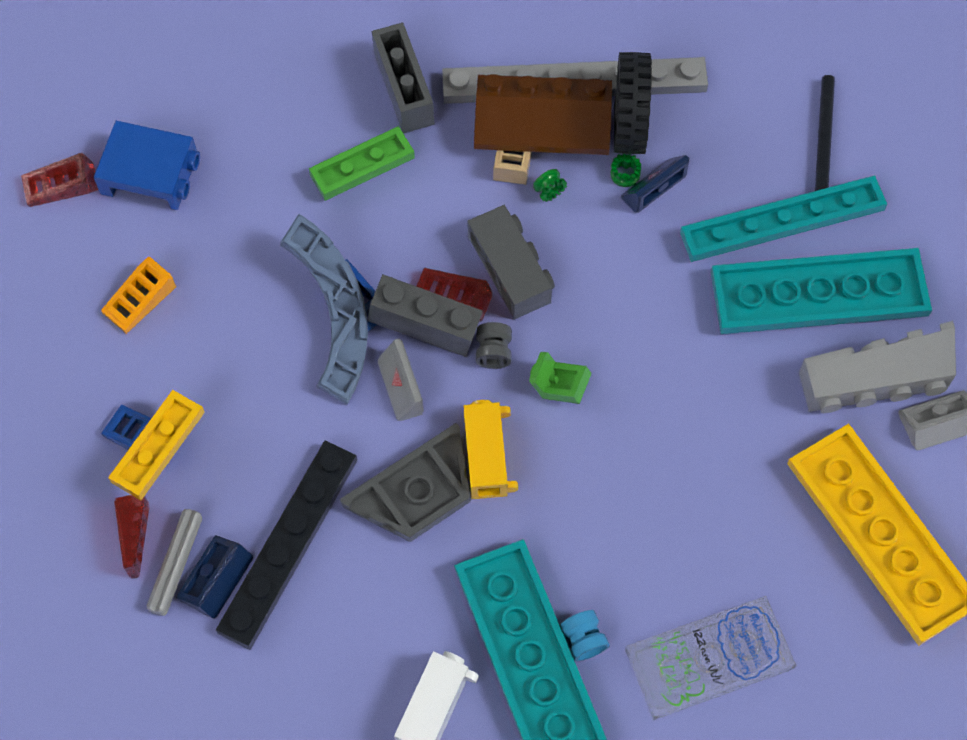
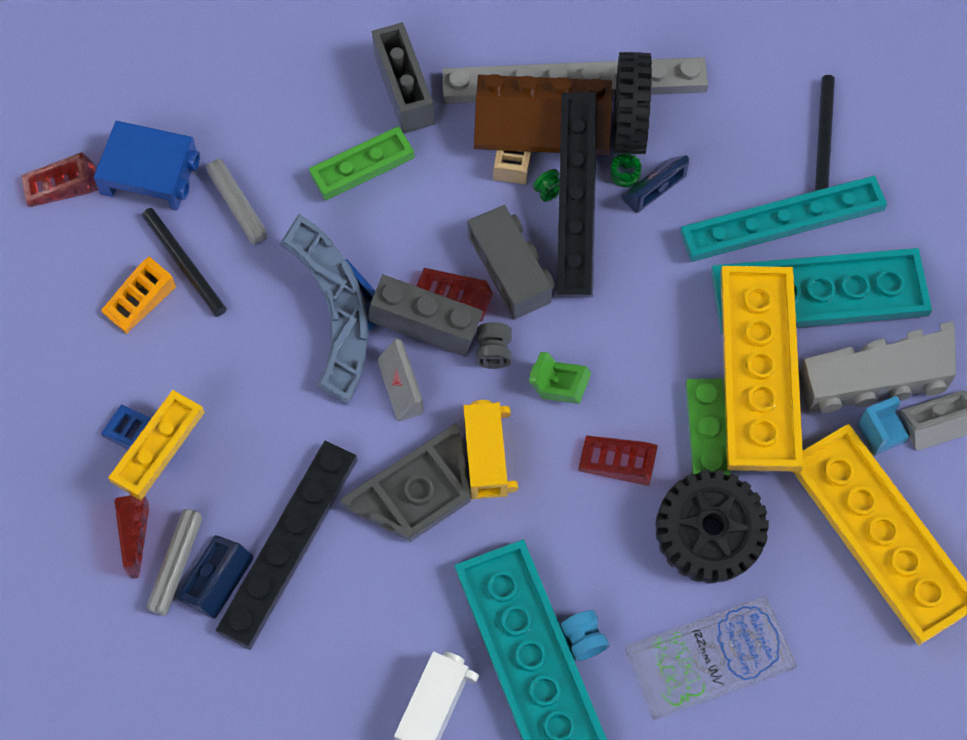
none -> black bar [142,208,227,317]
none -> light grey axle [206,159,267,244]
none -> black plate [557,92,598,298]
none -> clear red slope [578,435,658,486]
none -> black wheel [655,470,769,583]
none -> bright green plate [685,378,730,475]
none -> yellow plate [721,266,803,472]
none -> dark azure panel [857,396,909,456]

